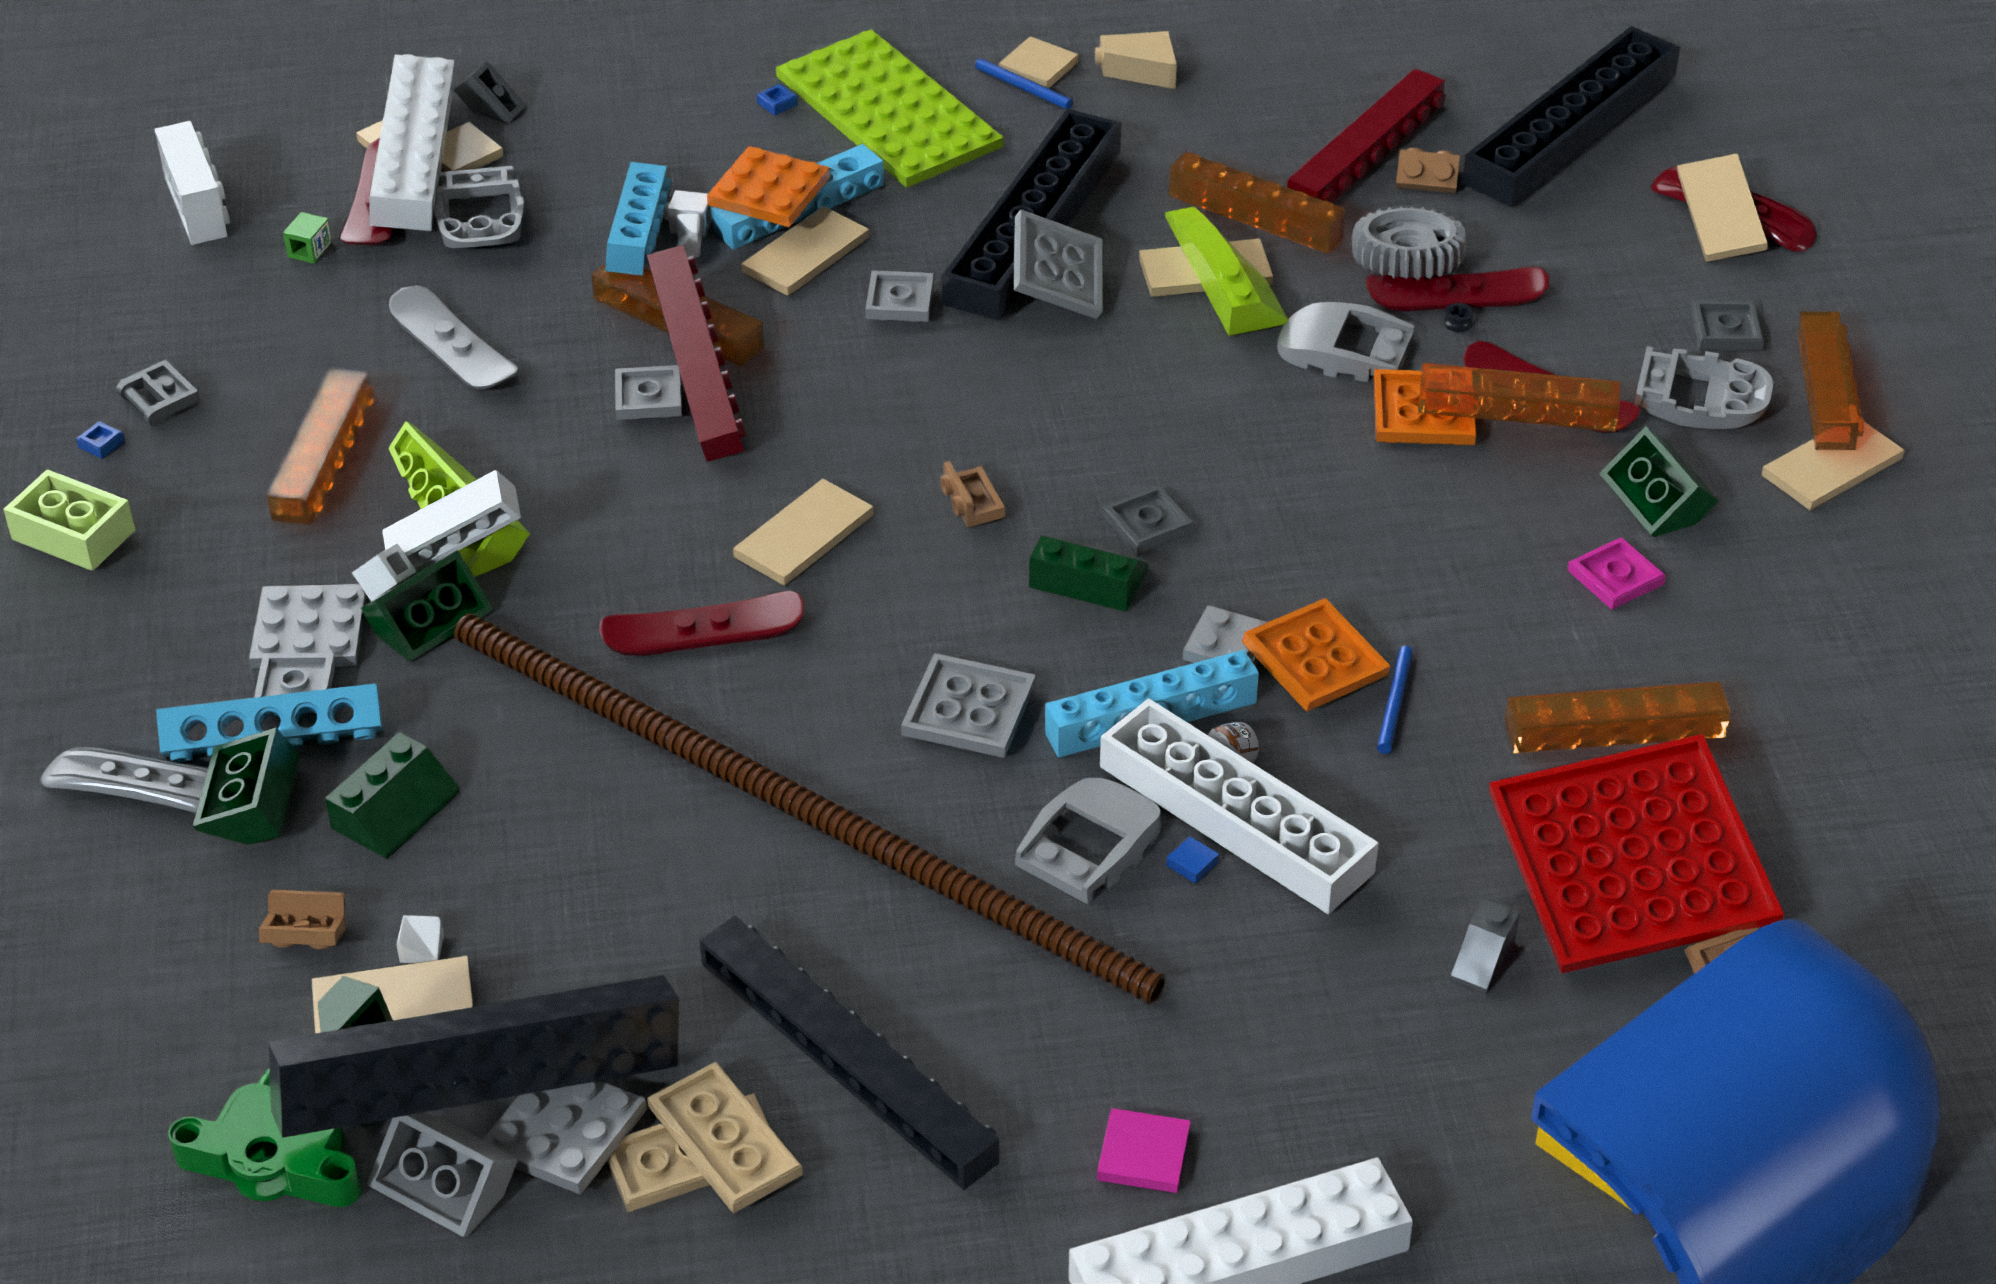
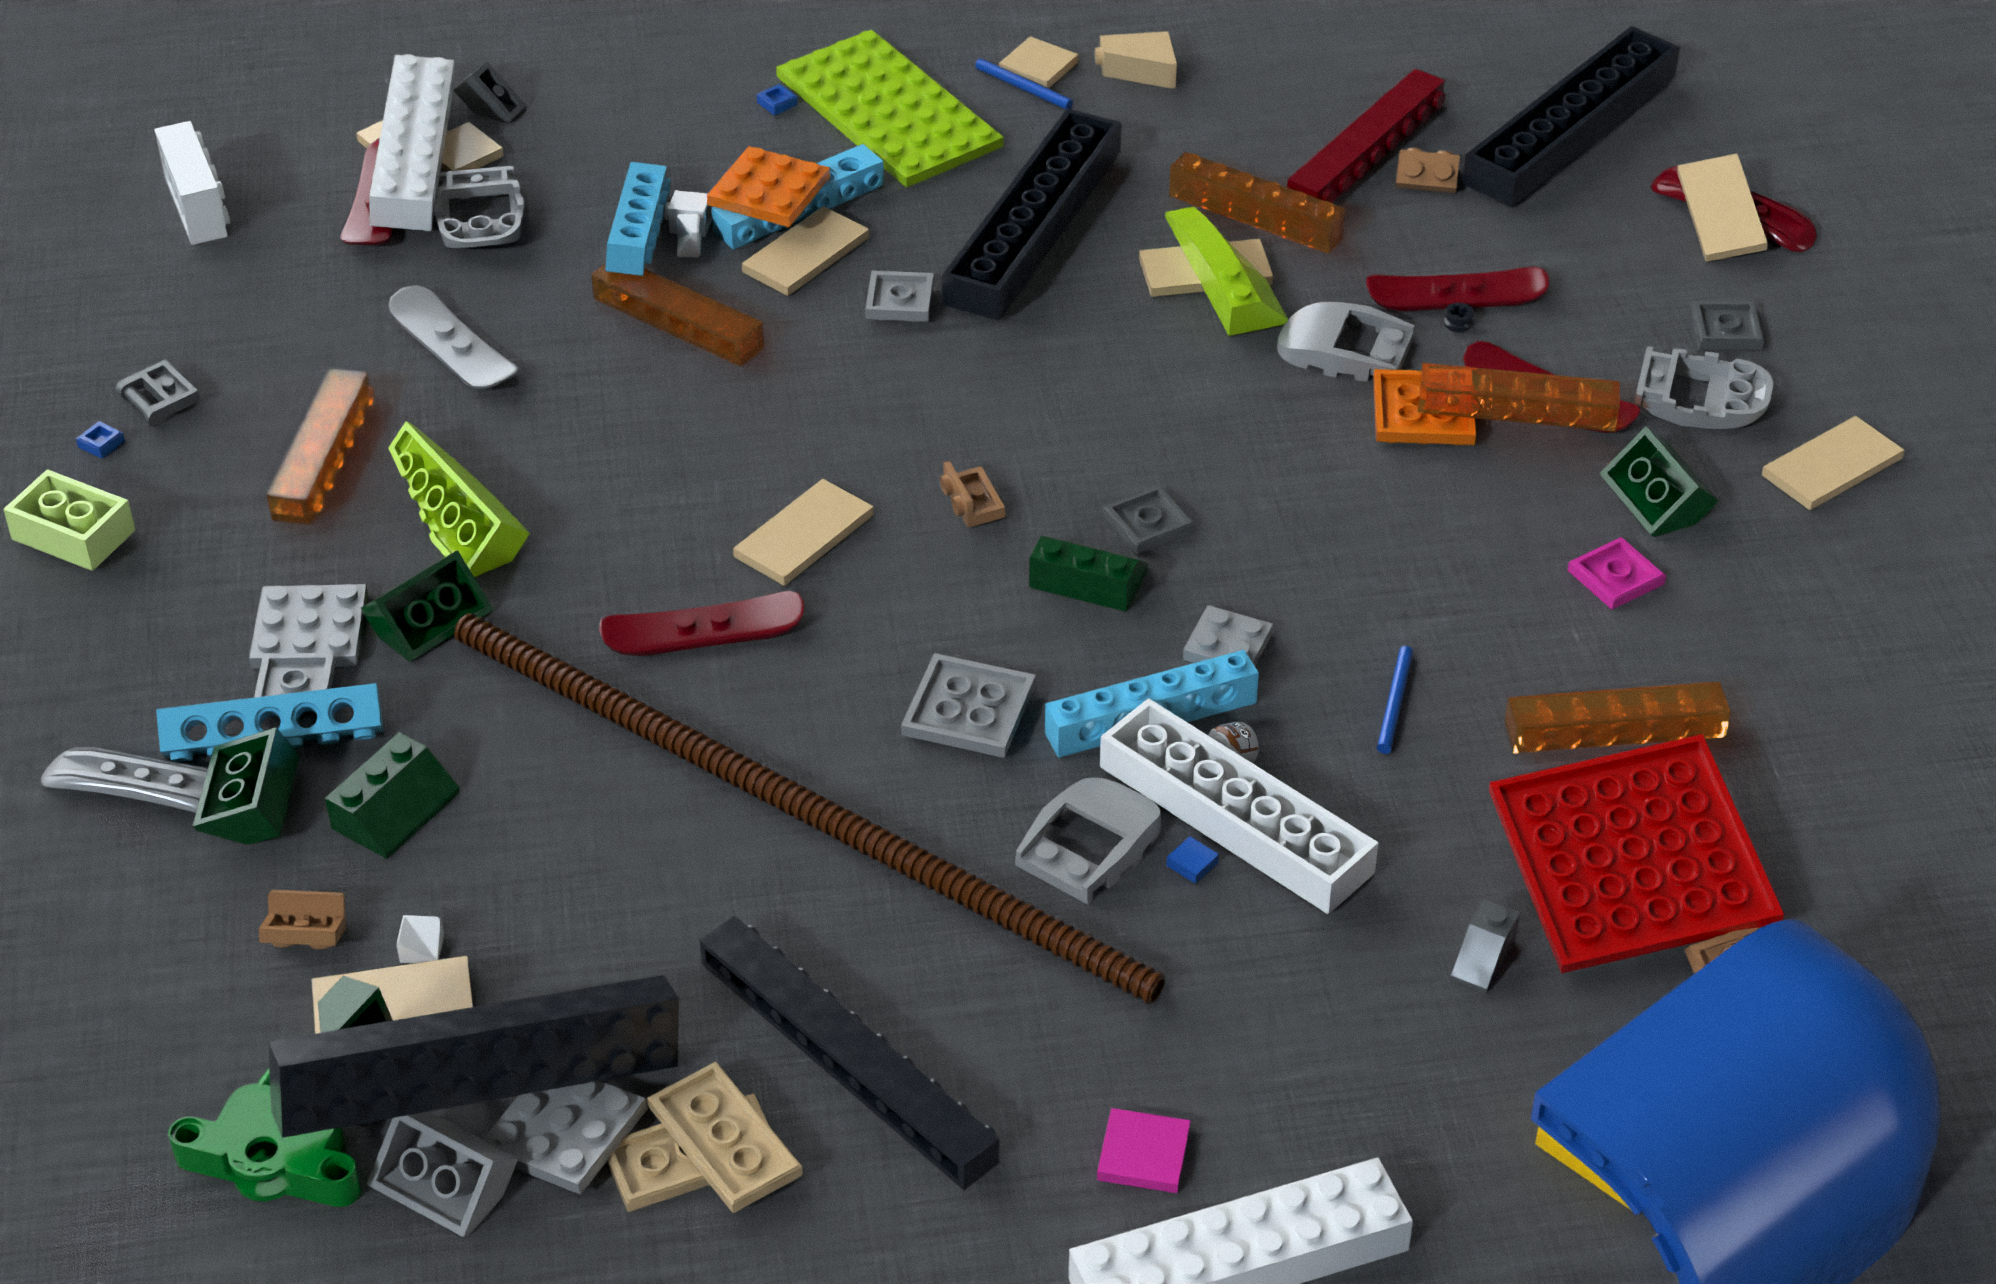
bright green brick [283,212,333,264] -> none
white brick [352,543,417,601] -> none
white brick [383,470,521,574] -> none
light grey plate [615,365,682,420] -> none
dark red brick [647,245,747,462] -> none
light grey plate [1014,210,1103,319] -> none
orange plate [1242,598,1391,712] -> none
light grey gear [1352,206,1467,280] -> none
clear orange brick [1797,311,1864,450] -> none

